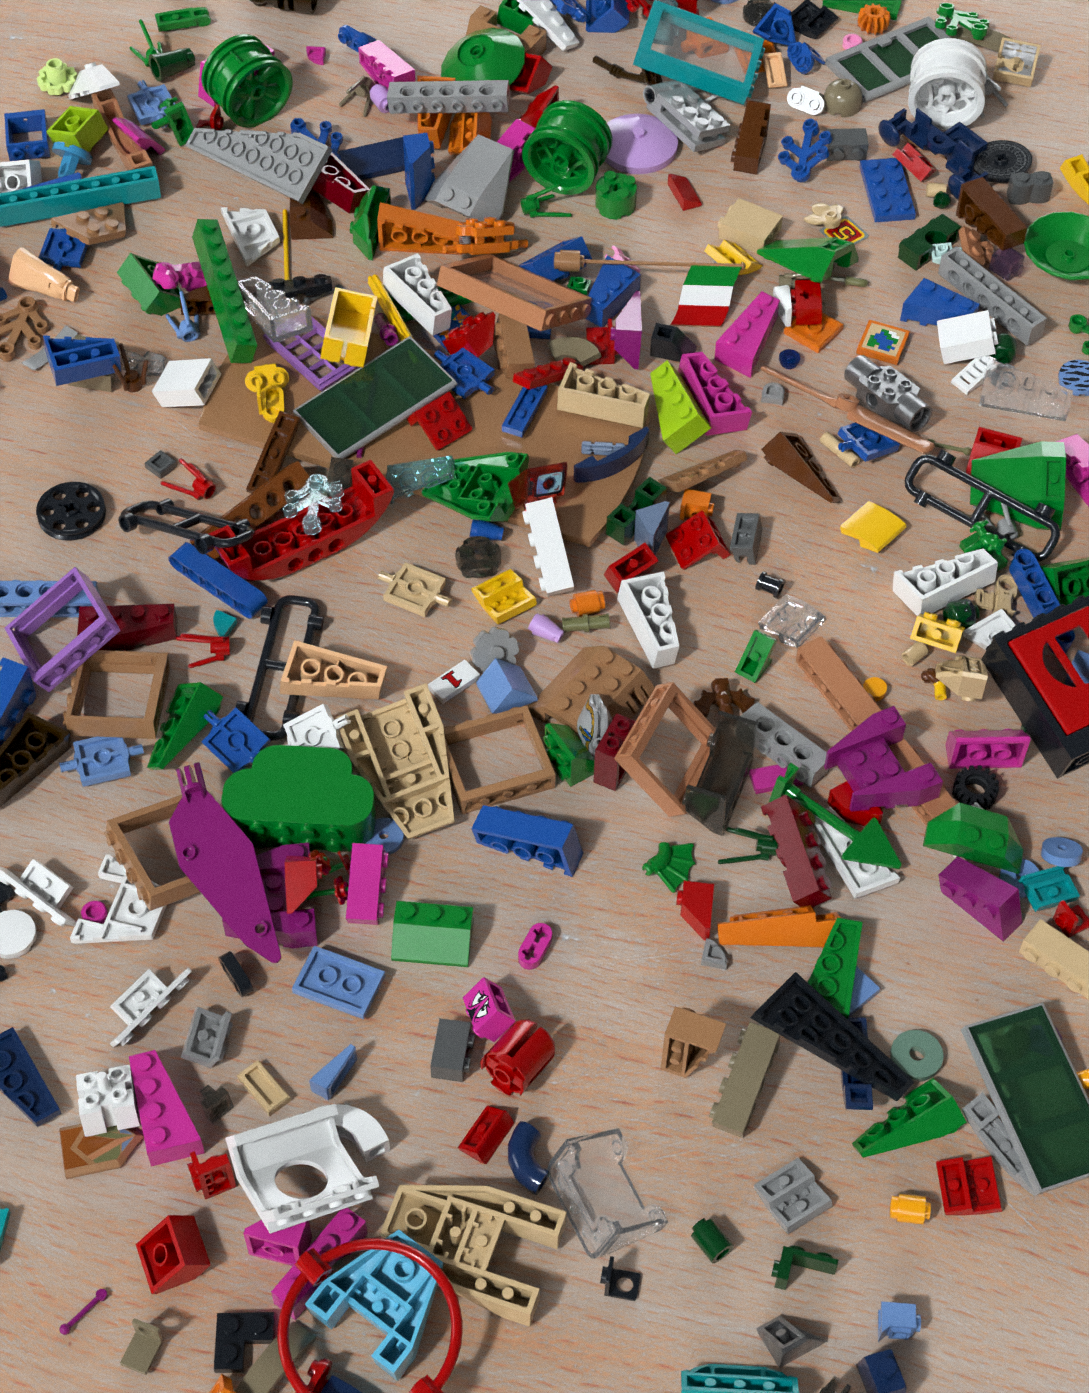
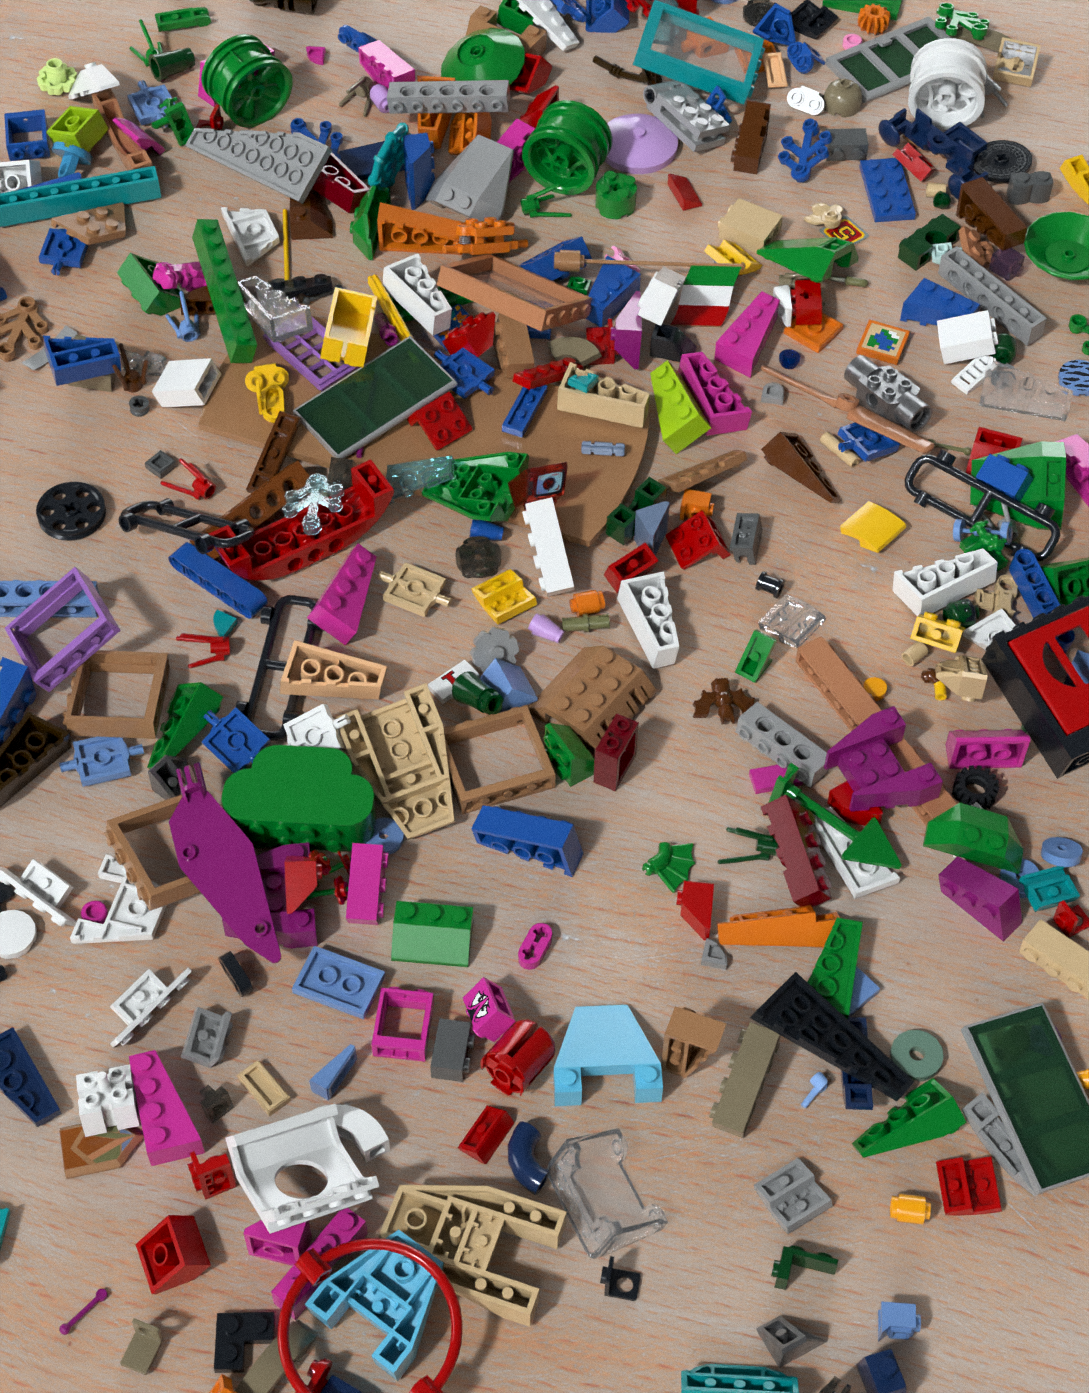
light nougat piece [8,247,80,303] -> none
dark red wedge [77,603,178,651] -> none
dark blue slope [573,426,649,483] -> none
light grey hat [577,694,612,758] -> none
nougat window [614,682,726,817] -> none
clear smoke windscreen [682,710,757,836] -> none
dark green brick [691,1218,734,1264] -> none
none -> dark grey bush [129,395,150,417]
none -> flat silver slope [148,755,188,800]
none -> dark pink wedge [307,543,377,645]
none -> teal plate [368,122,411,188]
none -> dark pink window [371,987,434,1062]
none -> dark green plant [452,671,504,715]
none -> medium azure wedge [553,1005,663,1106]
none -> teal tile [568,373,599,393]
none -> white wedge [637,266,686,326]
none -> blue bracket [706,86,732,124]
none -> light blue hand [801,1072,828,1108]
none -> medium blue wheel [953,519,1013,545]
none -> blue brick [976,454,1033,502]

